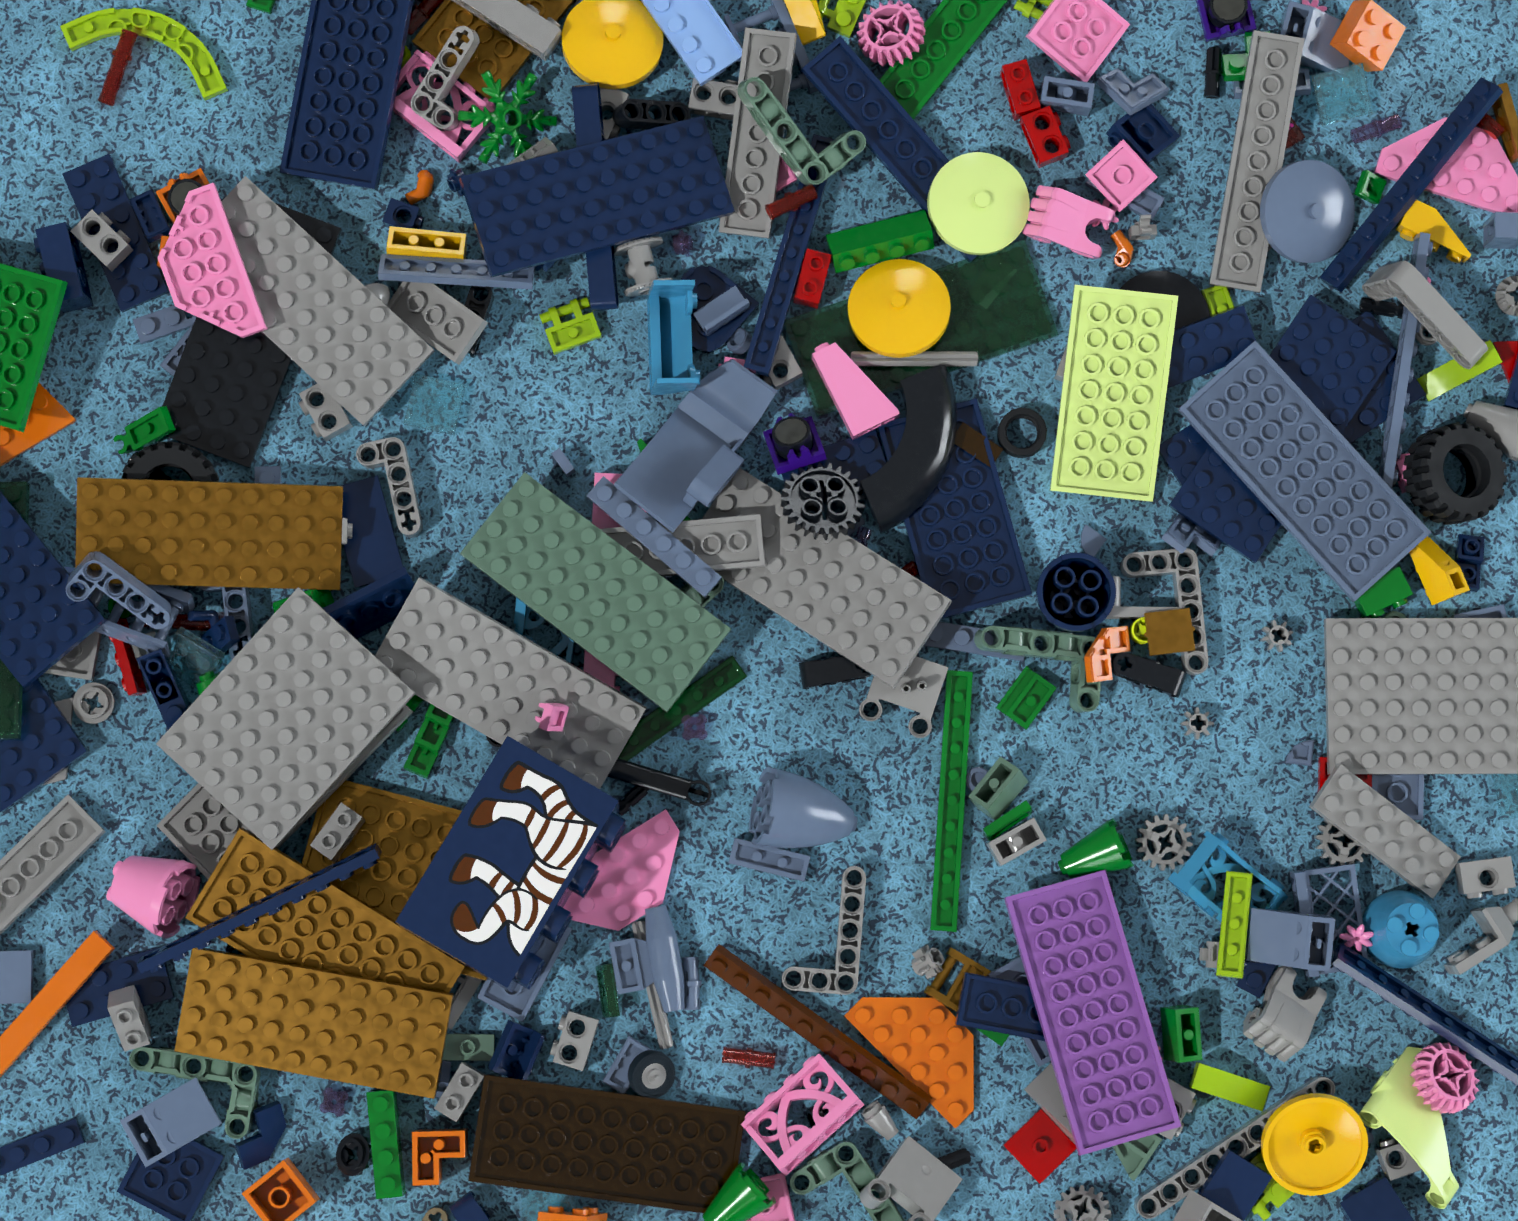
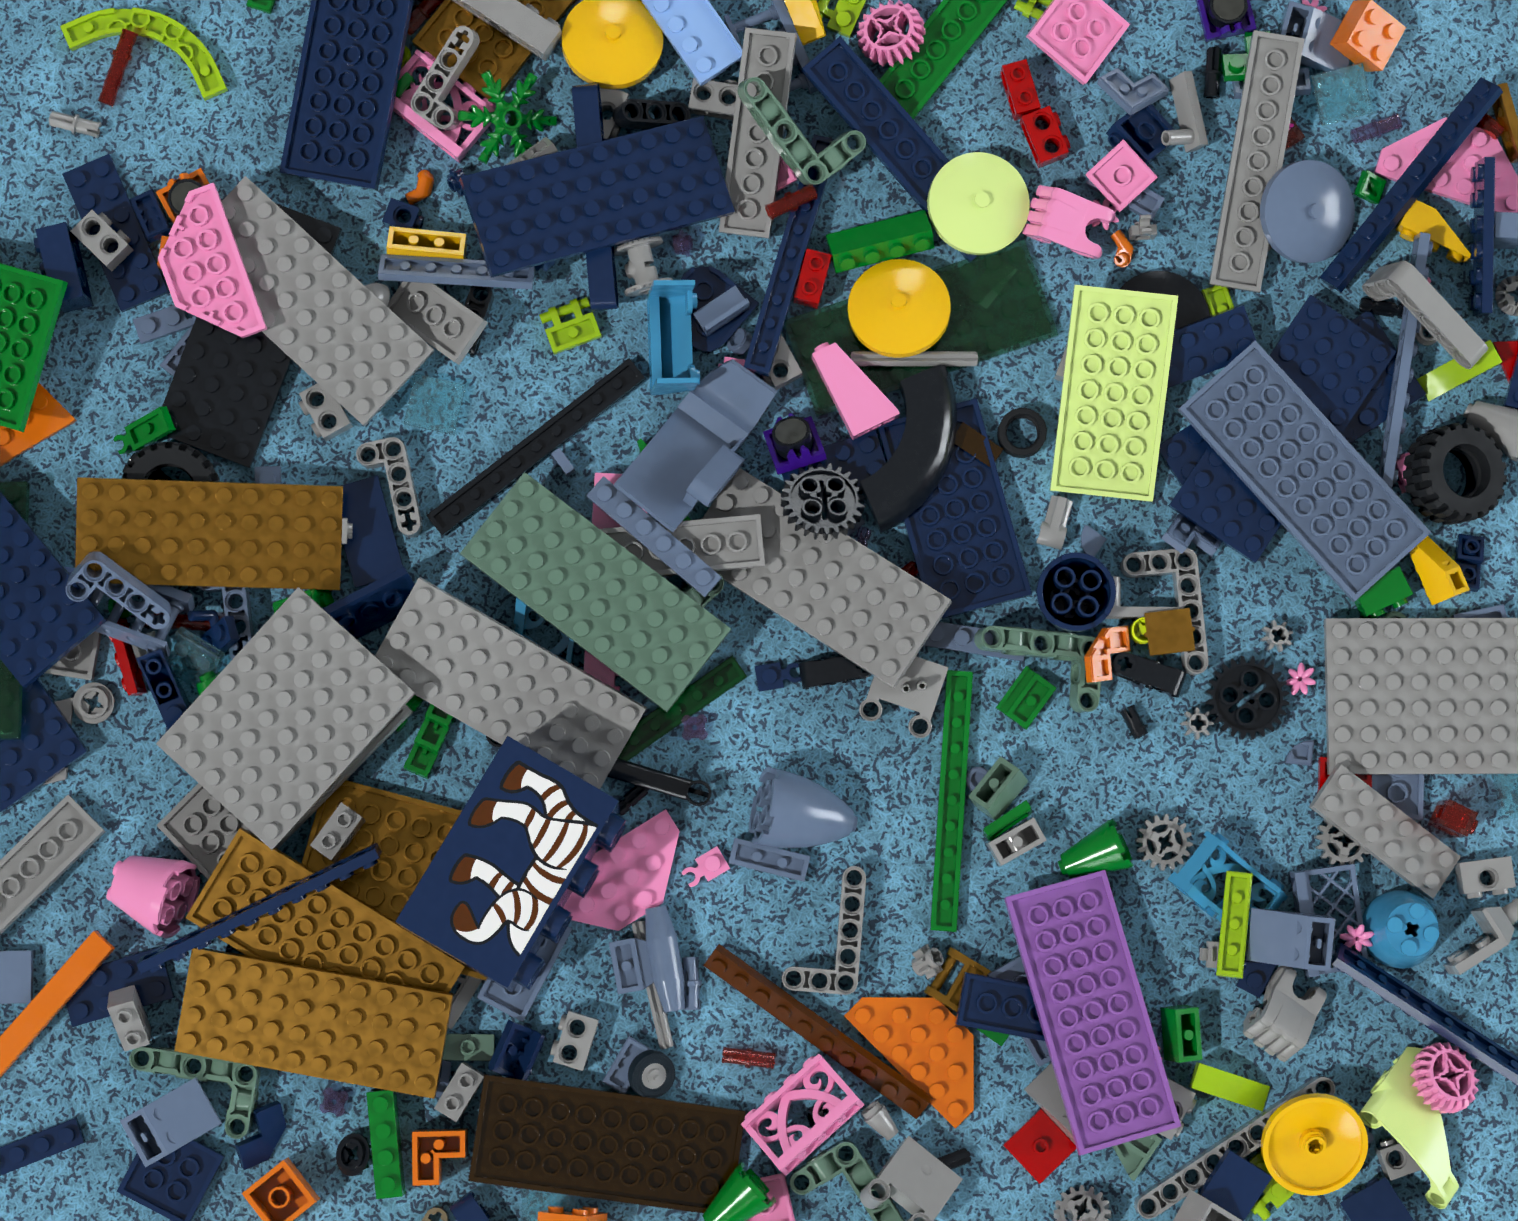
bright pink tile [535,703,569,732] -> none
clear green tile [595,964,620,1018] -> none
sand blue brick [1039,76,1095,116] -> none
none -> light grey axle [49,111,102,138]
none -> green tile [396,72,416,98]
none -> black plate [426,358,645,536]
none -> bright pink plate [682,846,730,887]
none -> dark blue plate [754,662,801,692]
none -> light grey piece [1036,495,1073,550]
none -> black pin [1119,705,1148,740]
none -> light grey piece [1161,71,1208,153]
none -> black gear [1204,656,1290,740]
none -> bright pink plant [1286,663,1316,695]
none -> clear red brick [1427,799,1478,838]
none -> dark blue plate [1468,157,1495,317]

